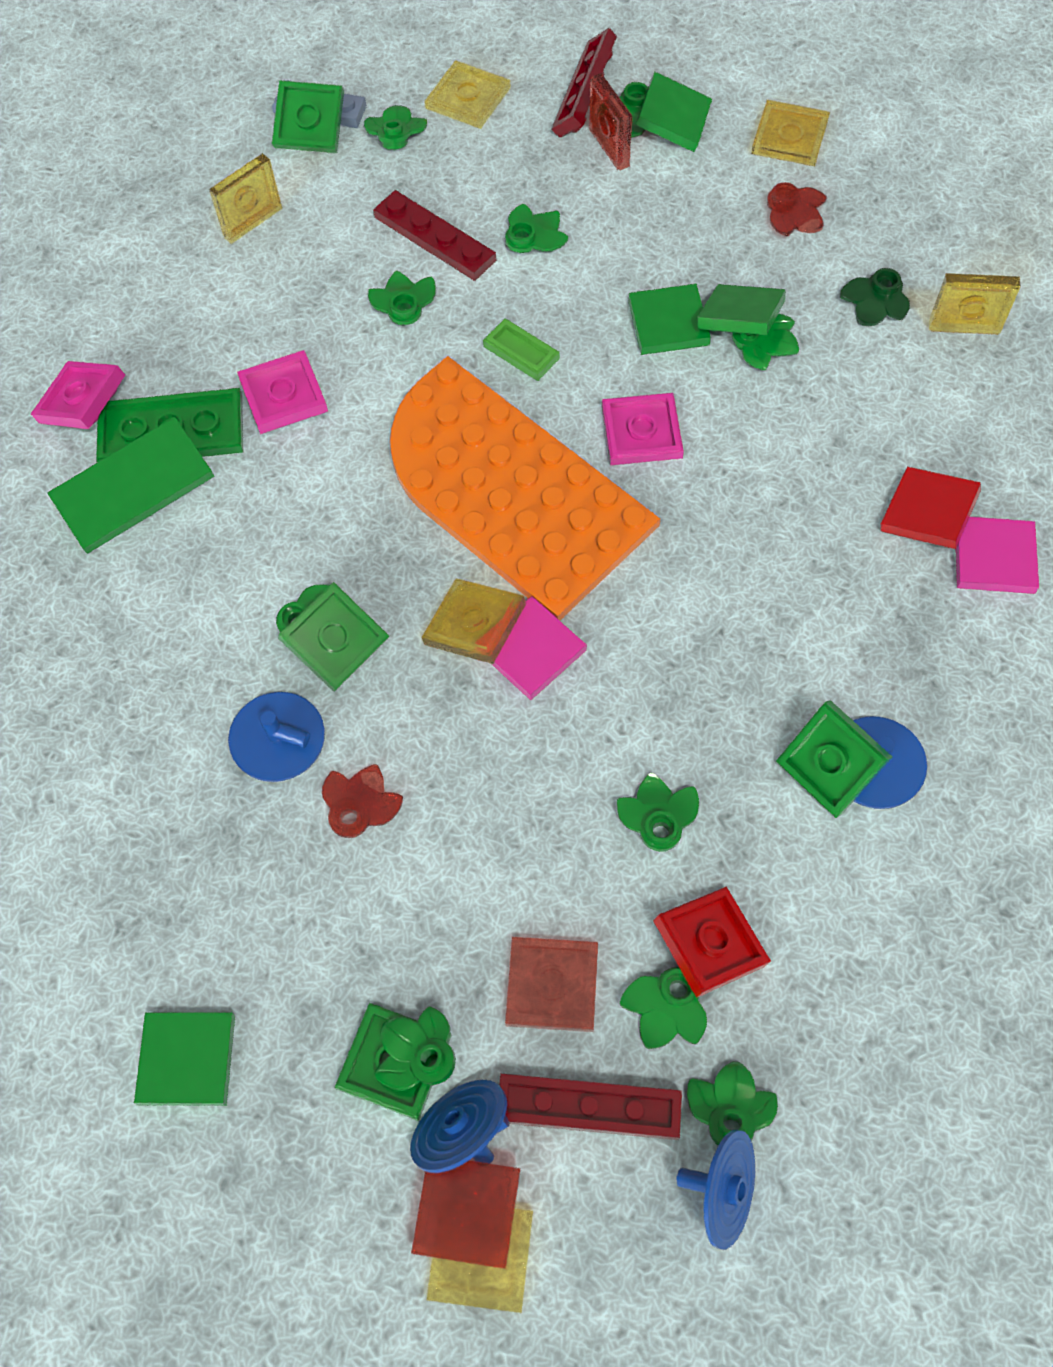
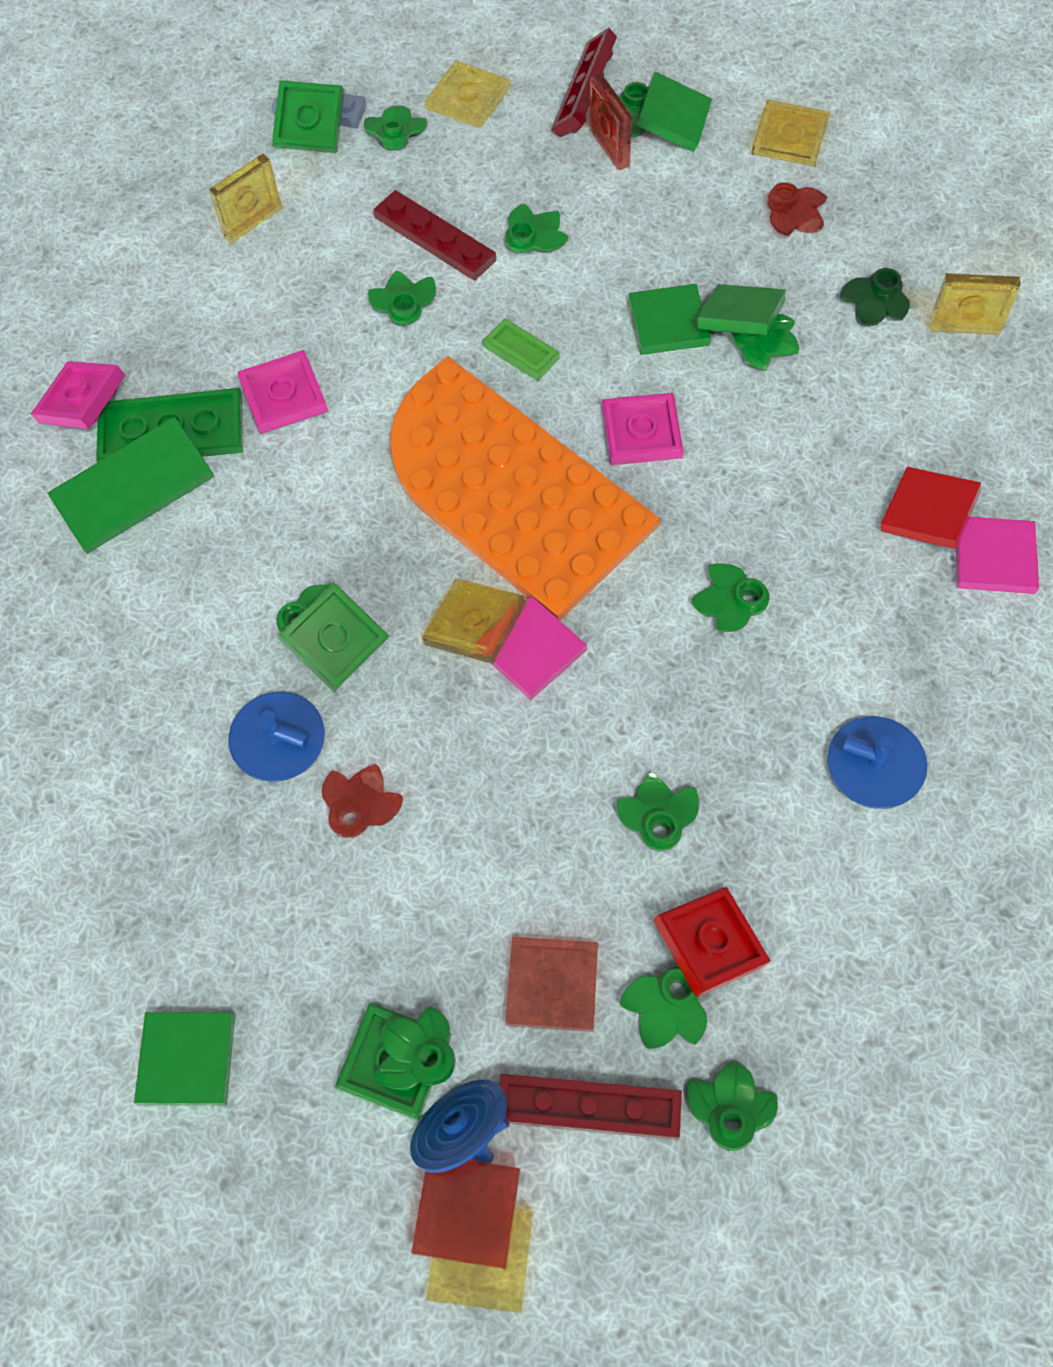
blue shield [677,1130,755,1250] -> none
green tile [776,700,892,818] -> none
none -> green plate [691,563,770,632]

